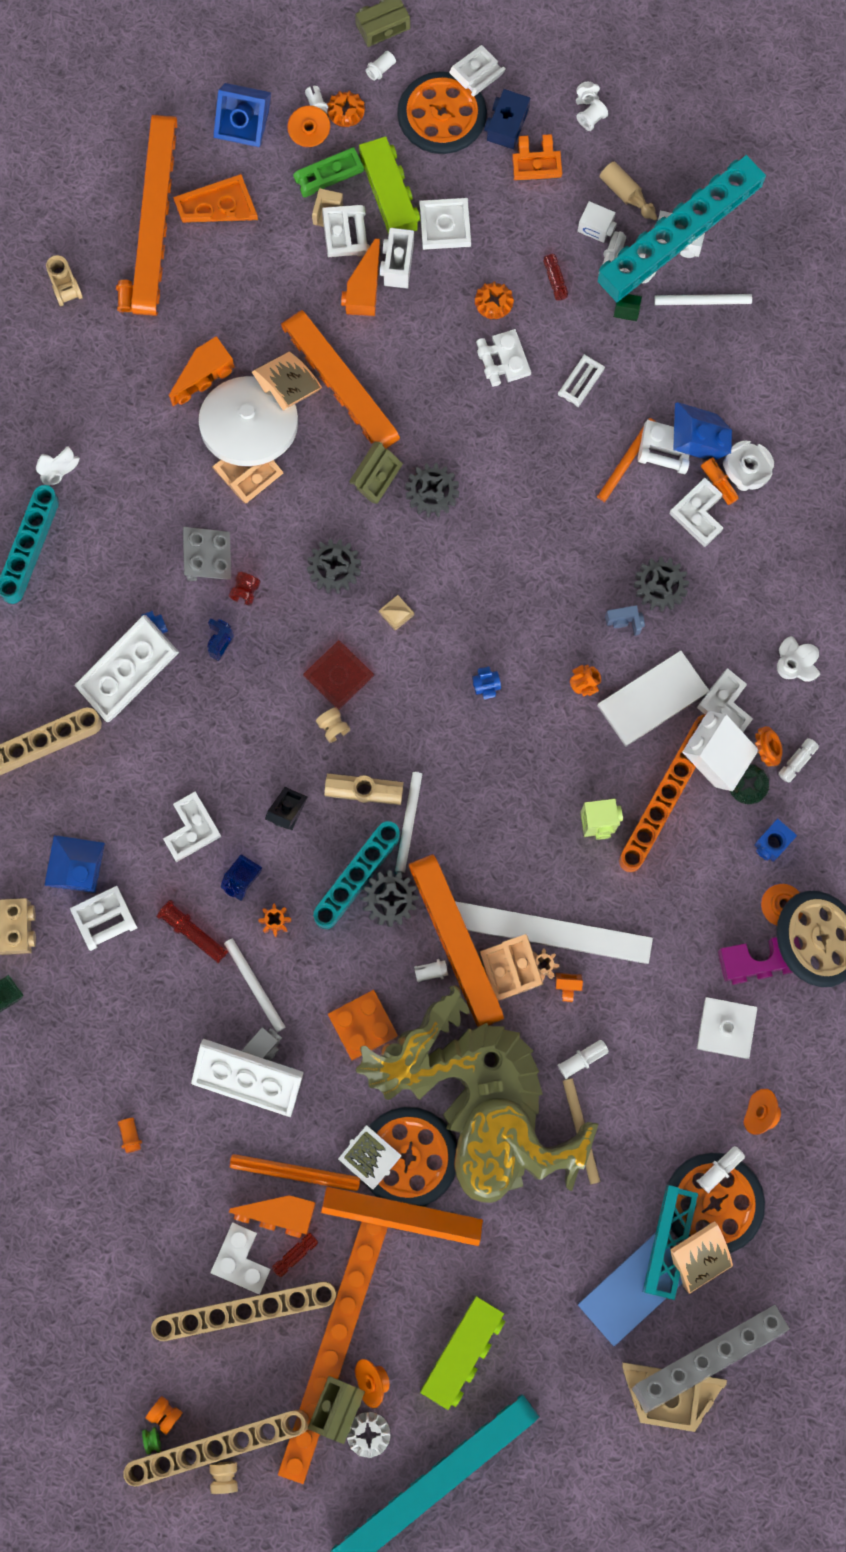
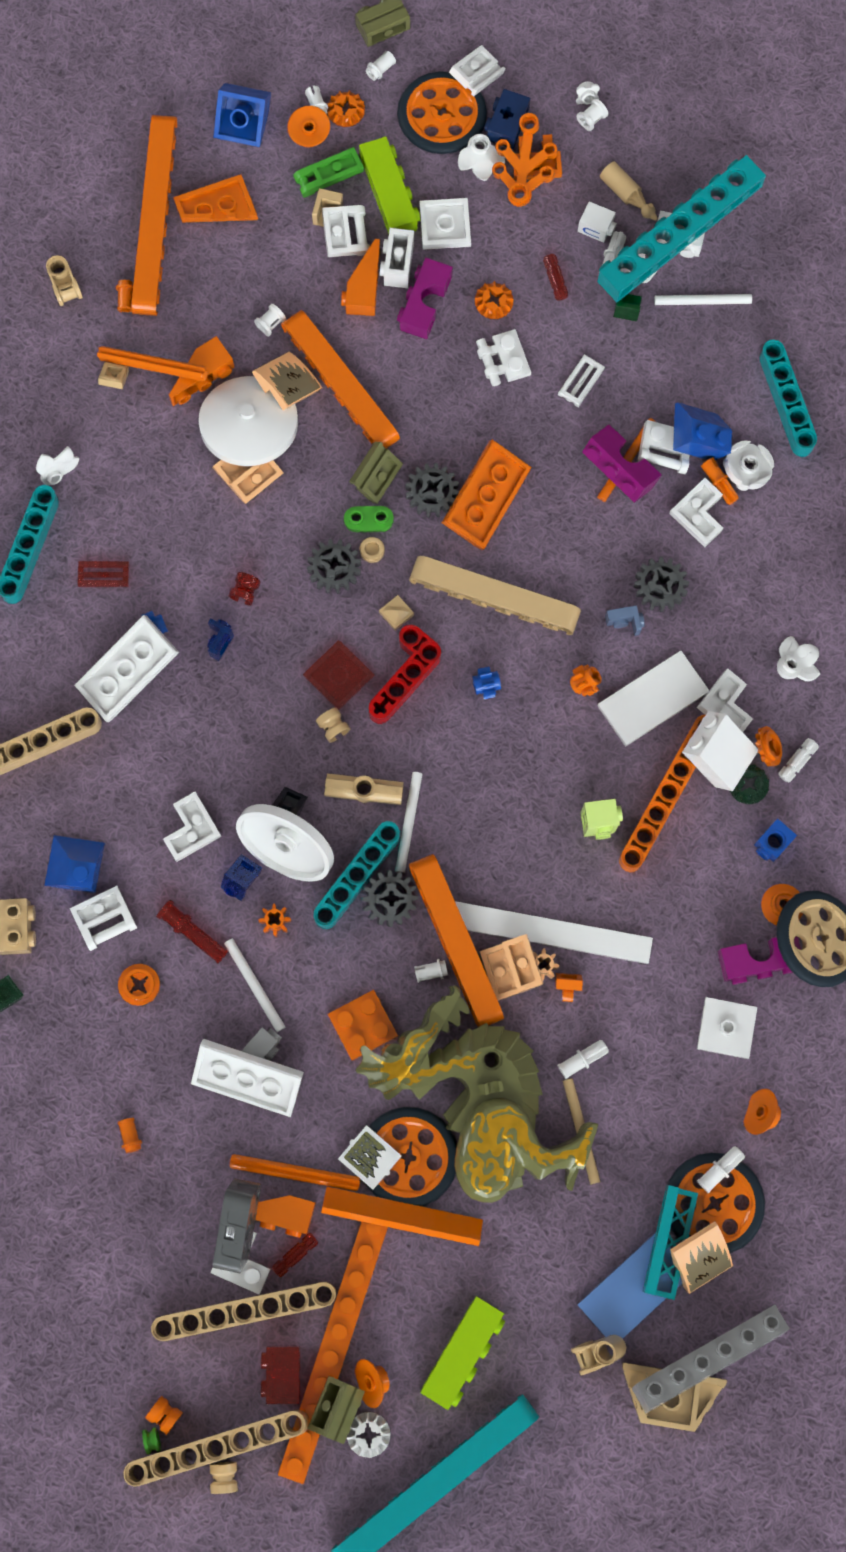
light grey hinge [183,527,231,581] -> none
none -> clear red tile [78,561,129,587]
none -> orange axle [97,346,208,381]
none -> tan tile [98,362,129,389]
none -> orange gear [118,964,160,1006]
none -> dark grey axle [213,1178,261,1274]
none -> white dish [236,804,334,881]
none -> white bush [254,304,286,337]
none -> clear red brick [261,1346,300,1404]
none -> bright green plate [344,506,394,532]
none -> tan tile [360,537,385,563]
none -> red beam [368,625,441,724]
none -> magenta arch [397,257,453,340]
none -> tan beam [409,556,581,635]
none -> orange tile [441,439,532,550]
none -> white plate [458,134,505,181]
none -> orange plant [492,113,558,207]
none -> tan piece [571,1335,626,1375]
none -> magenta arch [582,424,662,503]
none -> teal beam [759,339,817,457]

